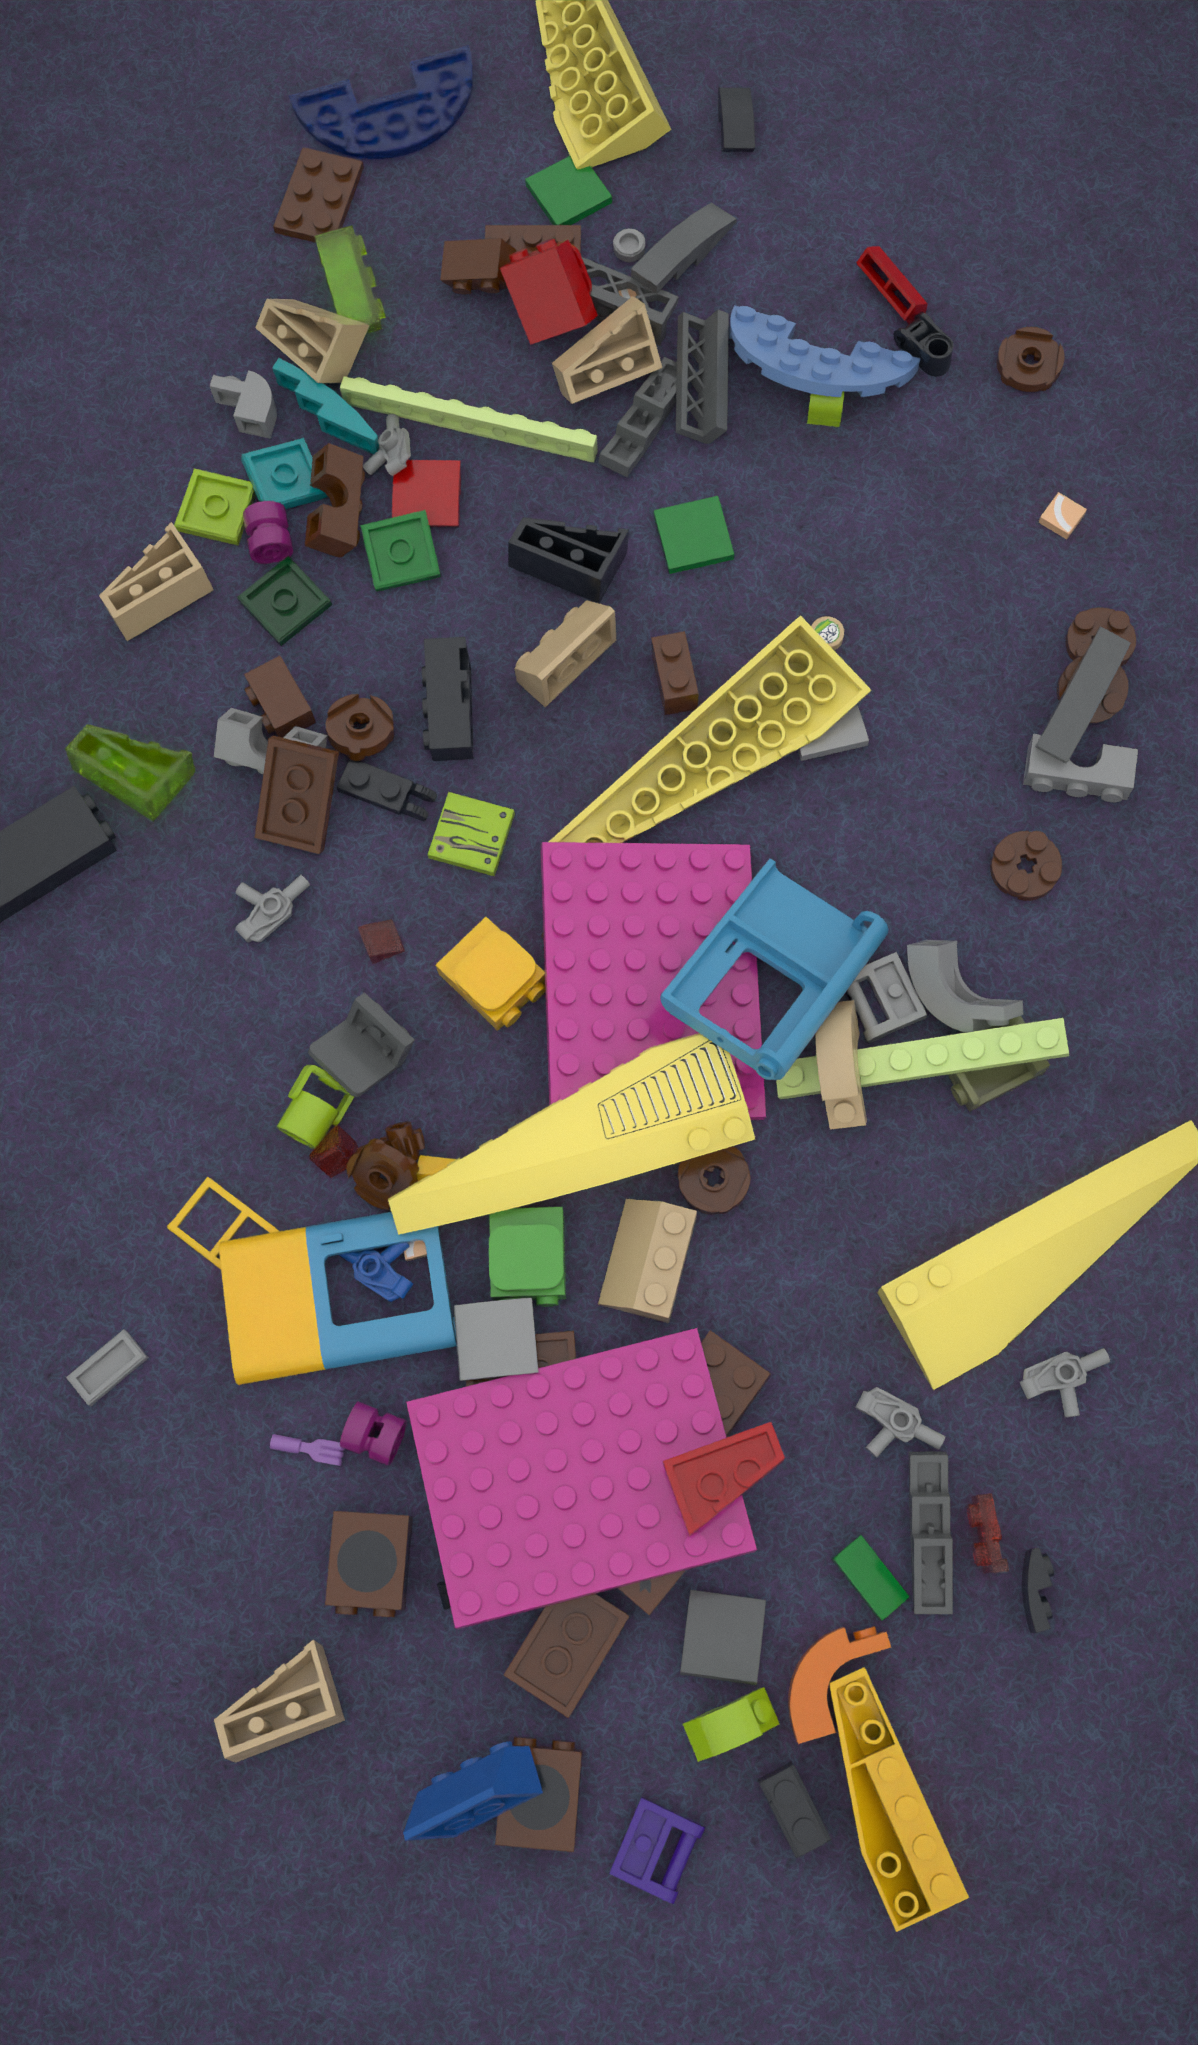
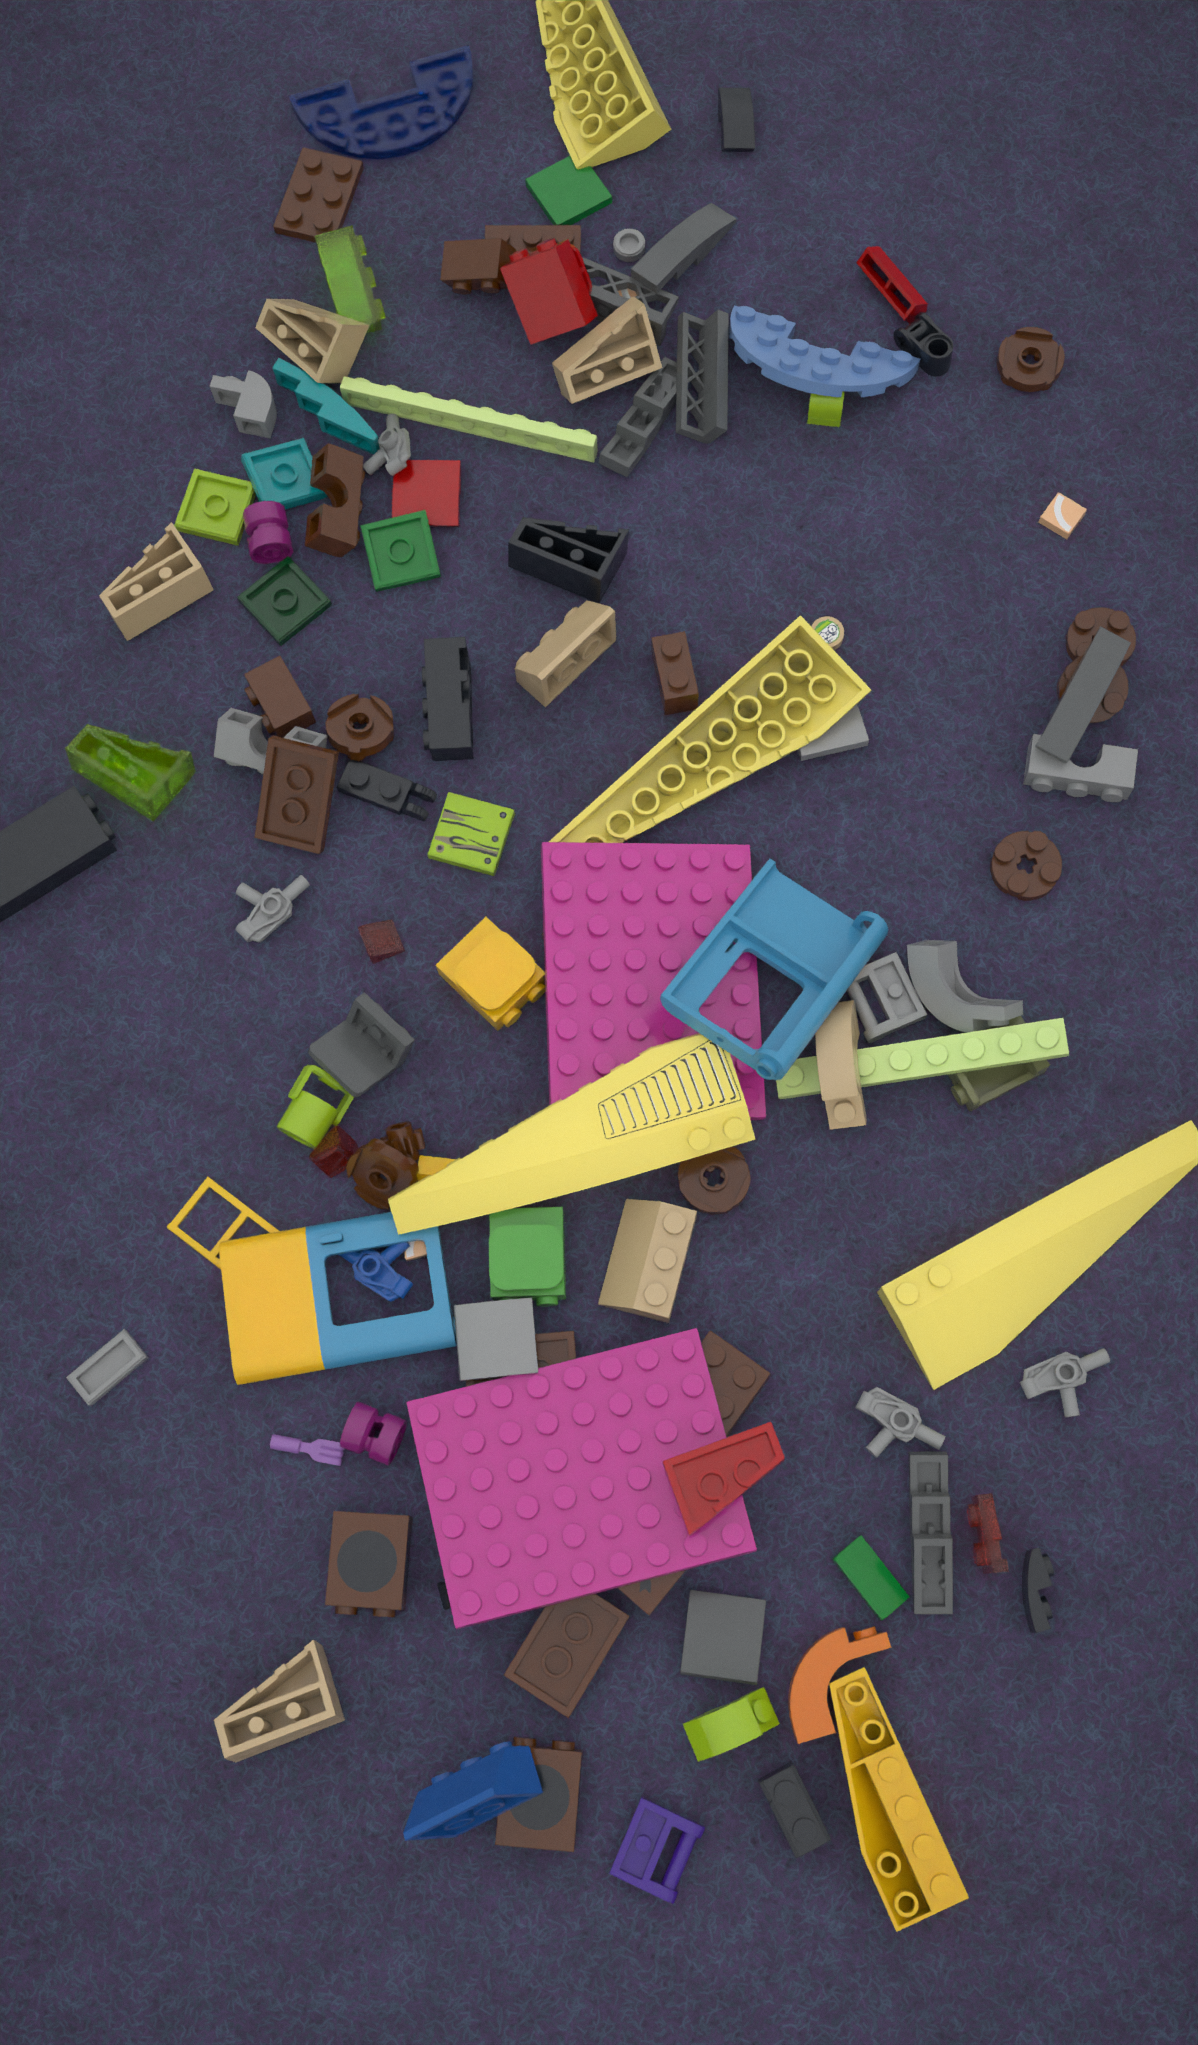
green tile [653,496,734,574] -> none

